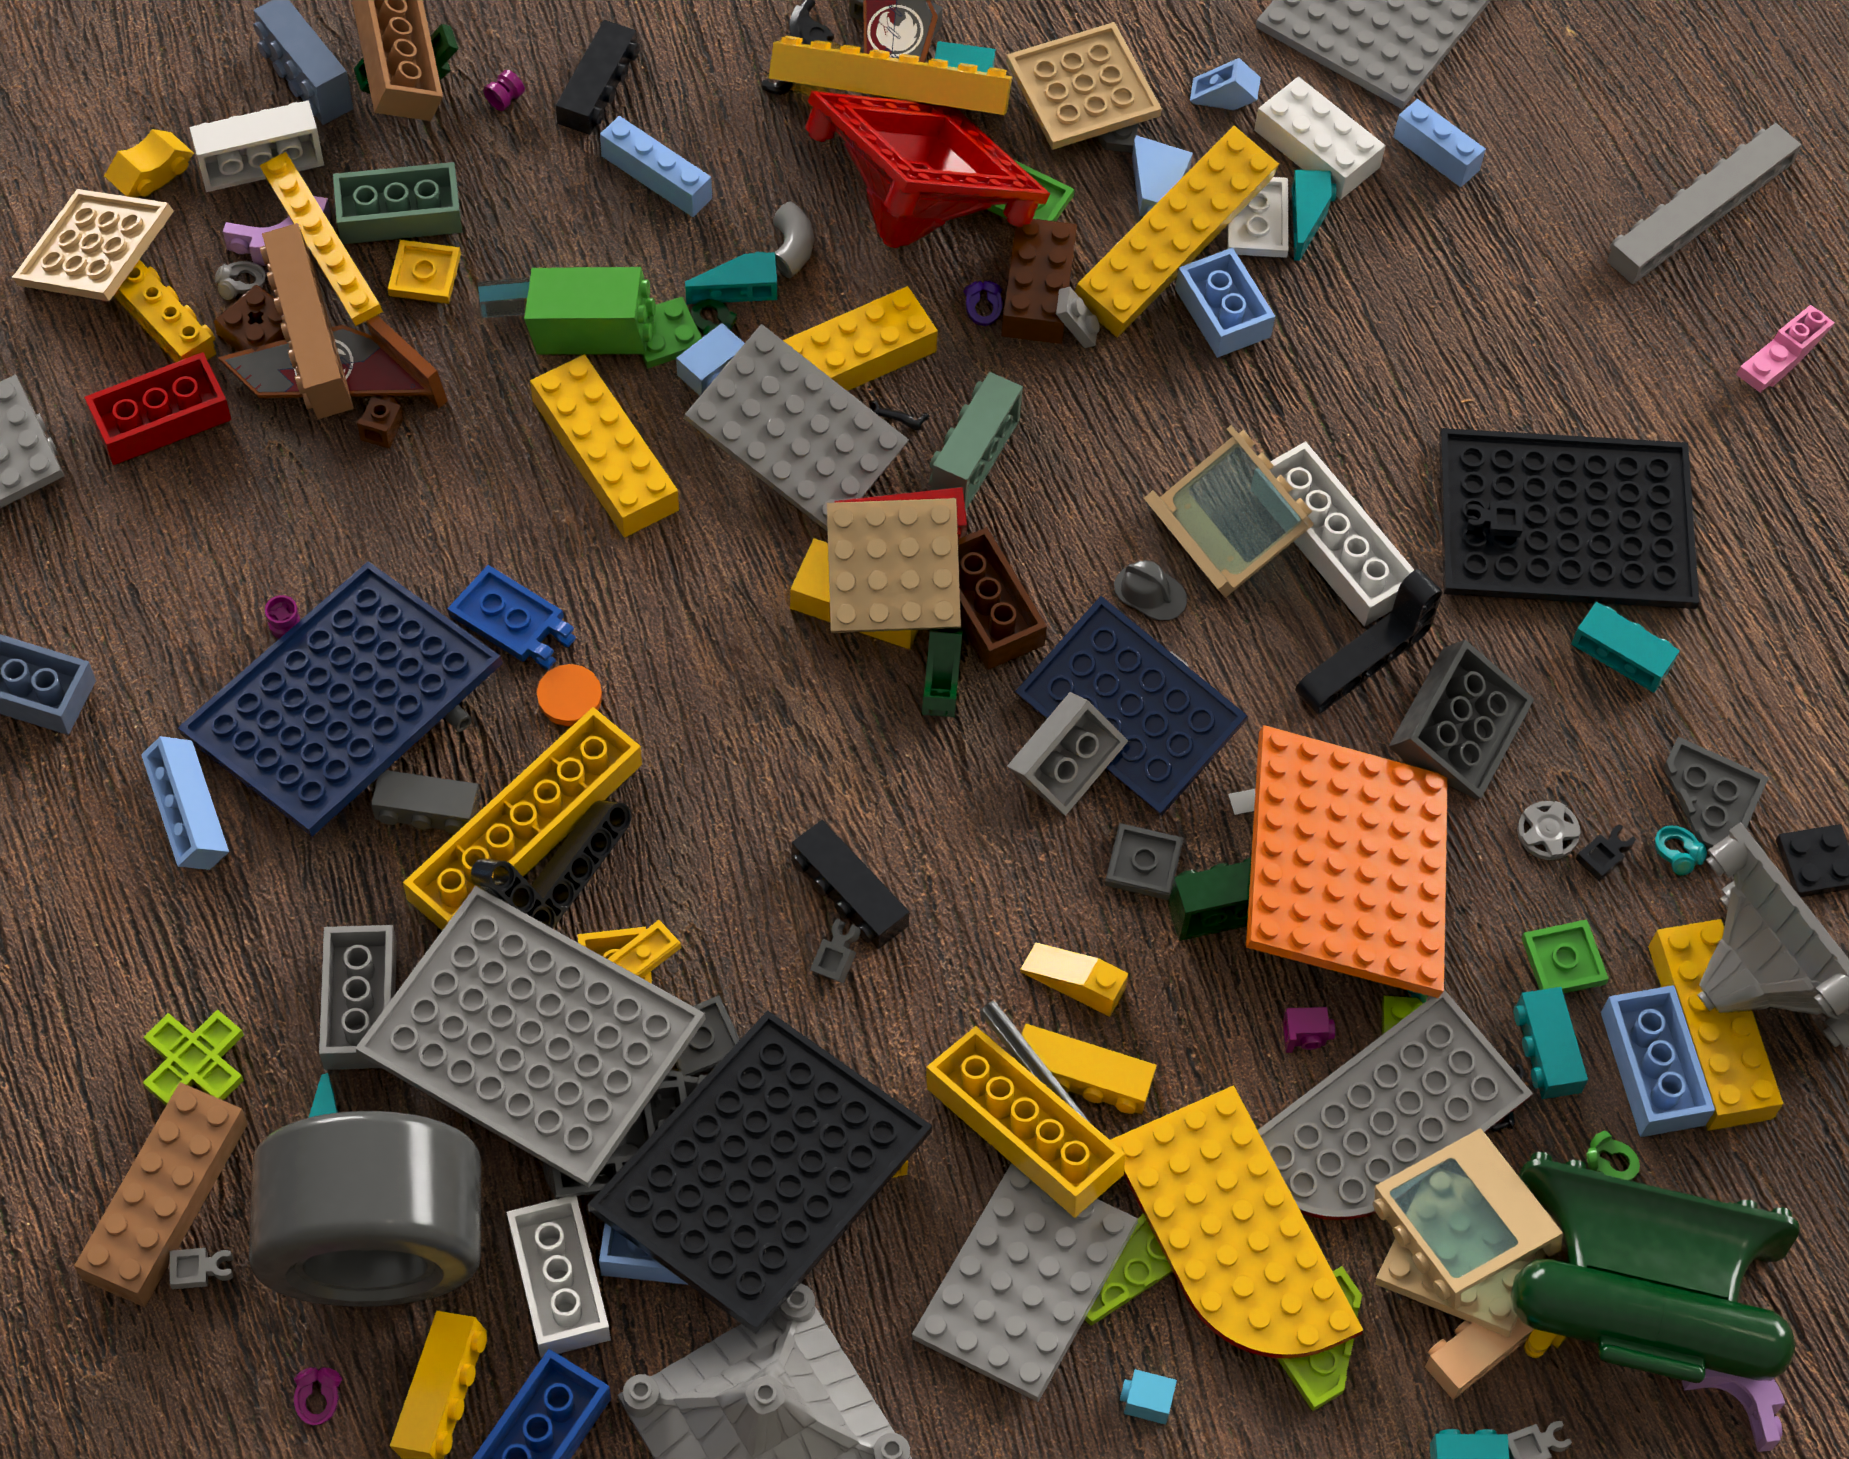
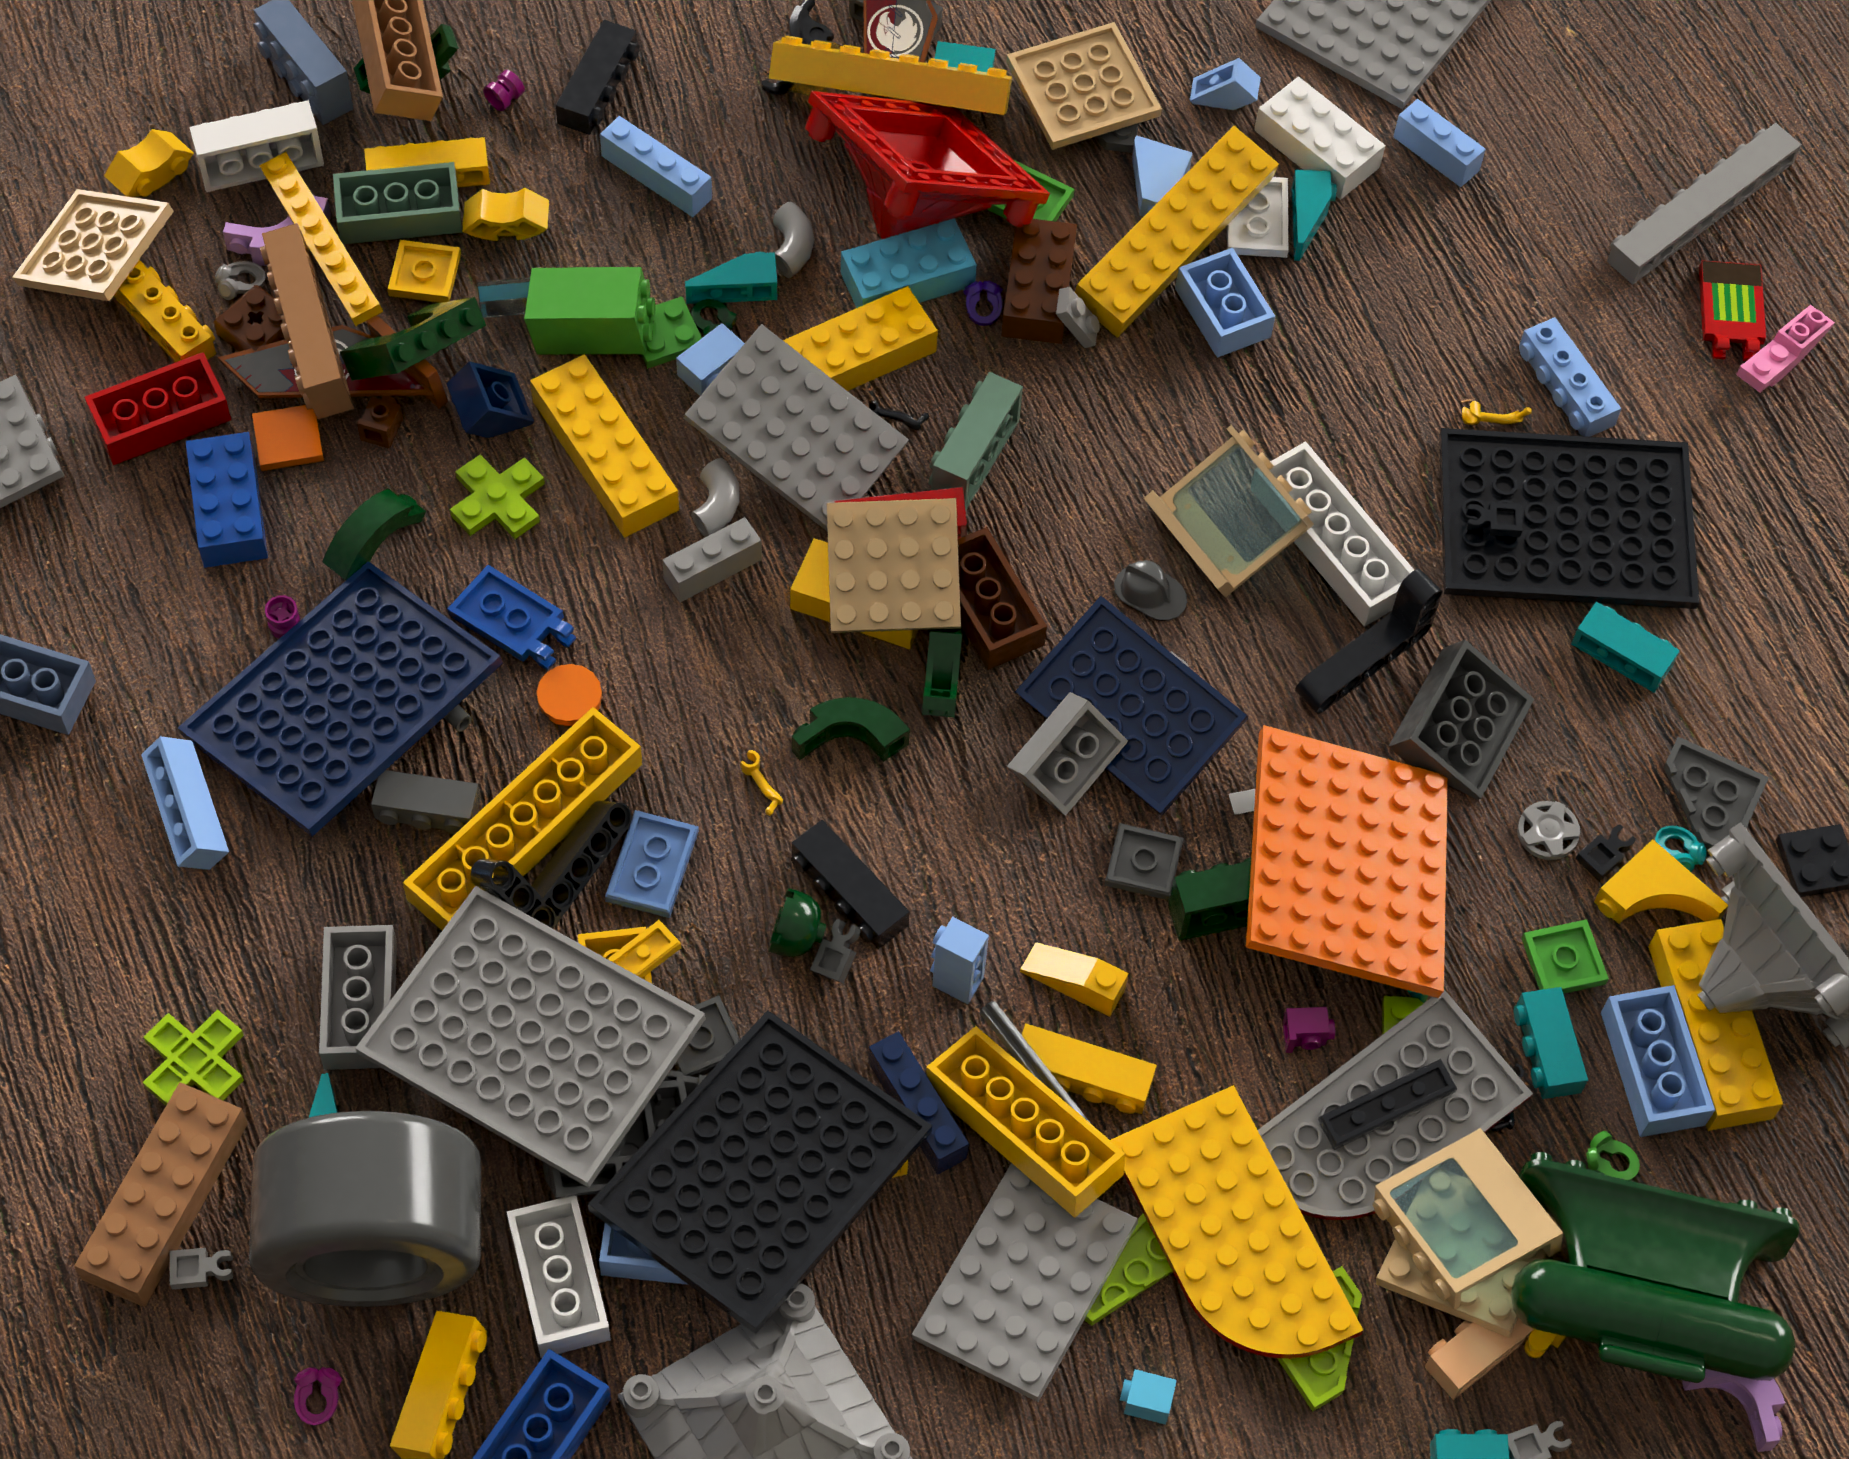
none -> blue brick [186,432,268,568]
none -> orange tile [252,405,324,471]
none -> dark green arch [322,489,426,580]
none -> dark green arch [340,297,486,381]
none -> yellow brick [364,137,490,187]
none -> dark blue slope [446,361,534,438]
none -> lime plate [450,454,545,539]
none -> yellow brick [462,188,549,241]
none -> medium blue tile [605,810,699,918]
none -> light grey brick [662,517,762,602]
none -> light grey cylinder [691,458,740,537]
none -> yellow piece [740,750,783,816]
none -> dark green cylinder [768,888,826,957]
none -> dark green arch [792,697,910,762]
none -> medium azure brick [841,218,977,308]
none -> dark blue brick [868,1031,969,1175]
none -> light blue brick [930,917,989,1004]
none -> black tile [1318,1059,1457,1150]
none -> yellow piece [1462,401,1532,425]
none -> light blue brick [1519,317,1622,437]
none -> yellow arch [1594,839,1728,924]
none -> tile [1699,260,1766,361]

